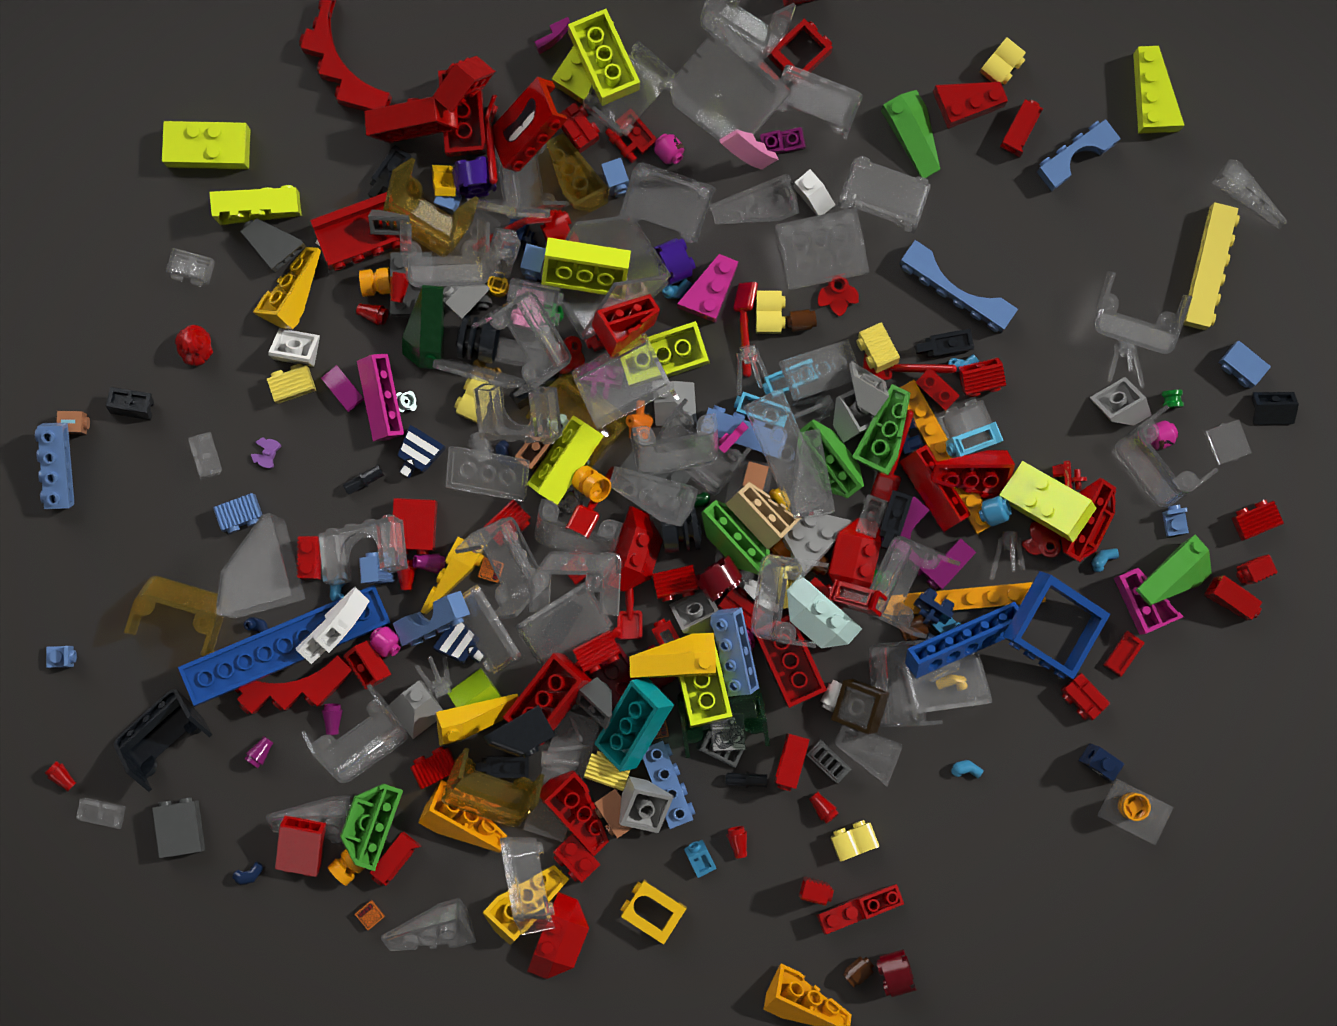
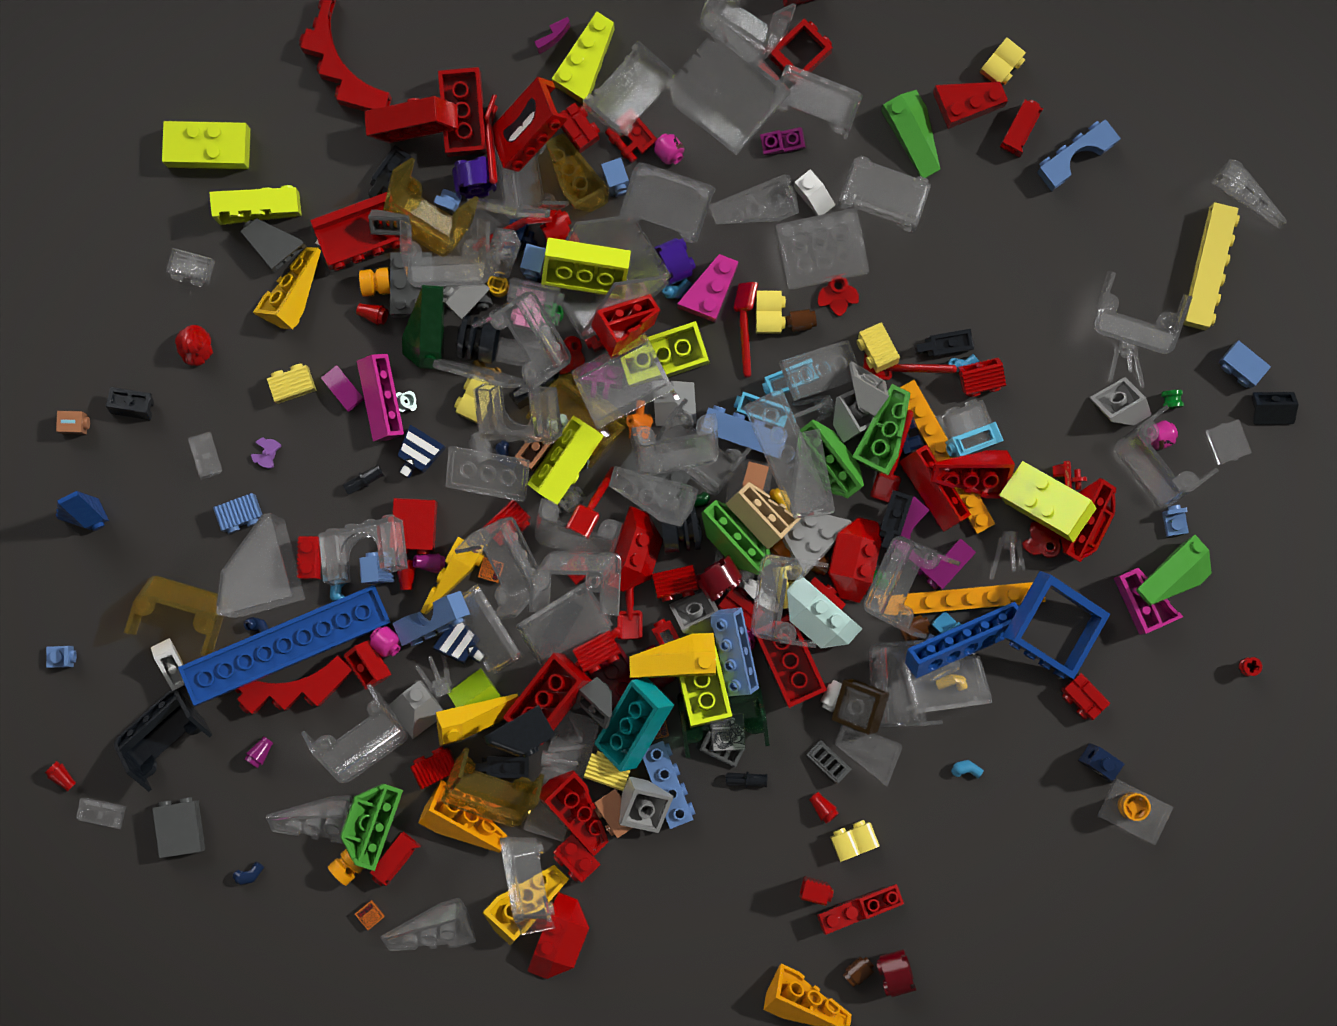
medium blue brick [35,423,75,509] -> none
white slope [269,328,320,367] -> none
red brick [275,815,326,877] -> none
white slope [296,587,369,664] -> none
magenta cone [322,703,343,735] -> none
red cone [390,272,411,303] -> none
red wedge [432,56,496,113] -> none
yellow slope [432,165,456,197] -> none
neon yellow brick [568,9,640,106] -> none
light orange wheel [572,465,611,503] -> none
yellow panel [620,879,687,945] -> none
dark azure bracket [684,840,717,878] -> none
dark pink plate [718,421,749,453] -> none
bright pink slope [719,129,779,169] -> none
red cone [726,826,747,859] -> none
clear plant [736,344,769,395] -> none
red window [774,733,810,791] -> none
red window [828,579,887,617] -> none
clear slope [855,494,887,538] -> none
medium blue arch [899,240,1018,333] -> none
dark blue hips [913,588,954,625] -> none
red bracket [915,368,959,411] -> none
dark azure head [979,496,1012,526] -> none
dark azure arm [1092,548,1119,572] -> none
red tile [1103,631,1145,677] -> none
neon yellow wedge [1133,46,1185,134] -> none
red slope [1204,575,1262,621] -> none
red brick [1232,499,1284,541] -> none
red brick [1236,554,1278,585] -> none
none -> blue wedge [56,491,109,531]
none -> white slope [151,638,185,691]
none -> red bush [1238,657,1262,676]

